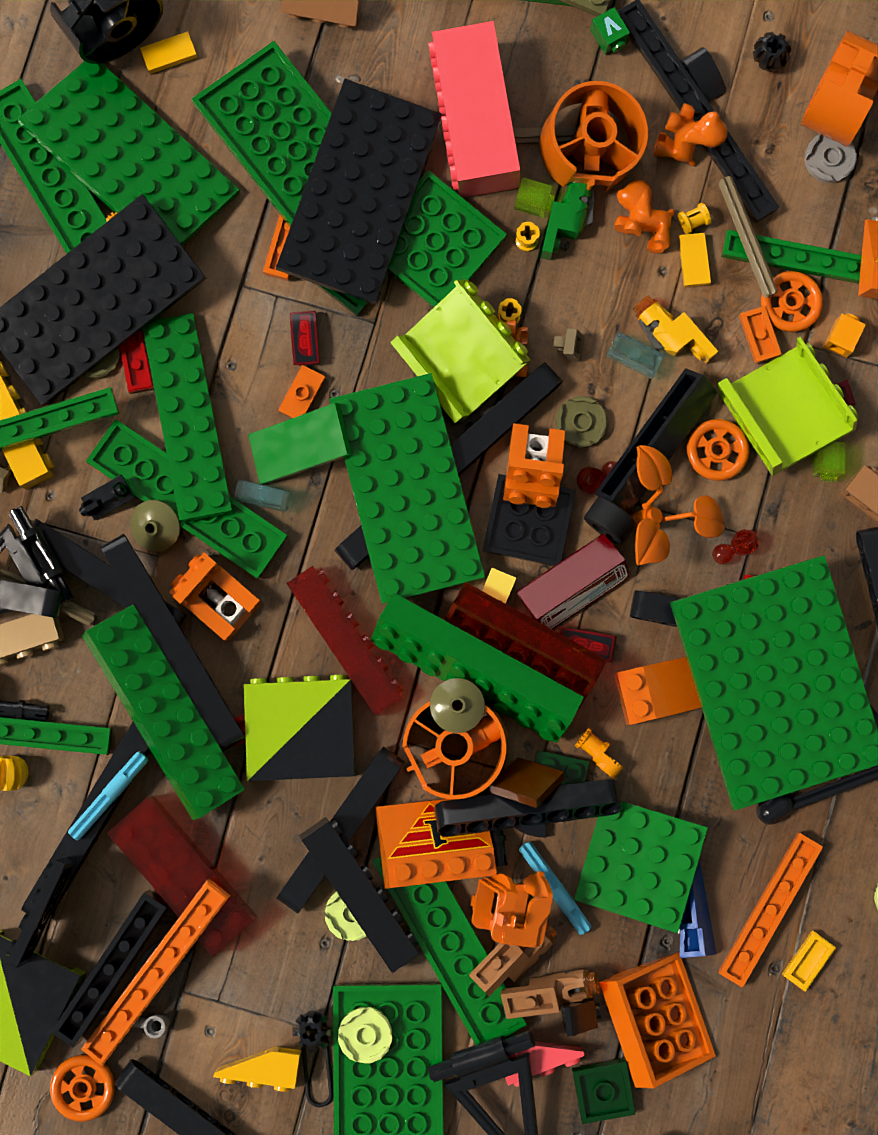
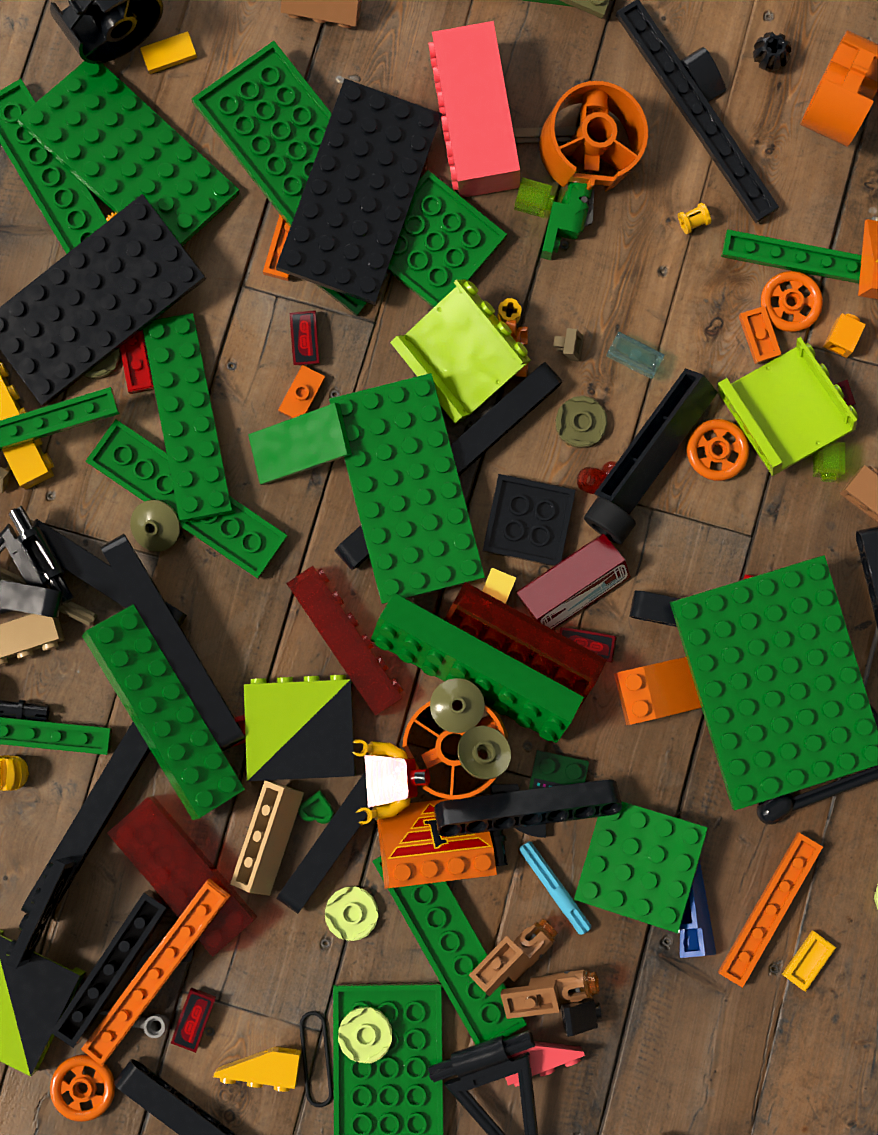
medium azure axle [68,751,148,841] -> none
black hinge [79,474,135,520] -> none
orange brick [169,552,263,642] -> none
clear light blue brick [234,480,292,513] -> none
black piece [292,1011,332,1052] -> none
black brick [299,817,419,973] -> none
orange animal [470,871,553,948] -> none
reddish brown tile [490,757,564,808] -> none
orange brick [503,423,565,508] -> none
yellow bush [515,222,540,252] -> none
dark green plate [572,1058,636,1124] -> none
light orange connector [575,728,623,779] -> none
green brick [590,7,630,56] -> none
orange slope [599,952,716,1088] -> none
orange animal [614,179,674,253] -> none
orange plant [631,445,725,565] -> none
yellow plate [633,295,718,364] -> none
orange animal [653,103,728,166] -> none
yellow tile [678,233,711,288] -> none
clear red plate [712,529,760,565] -> none
dark tan axle [719,176,778,298] -> none
light grey tile [804,134,857,183] -> none
none -> slope [171,987,216,1053]
none -> tan brick [230,781,304,896]
none -> green tile [299,790,334,824]
none -> torso [352,739,430,825]
none -> olive dish [457,726,511,780]

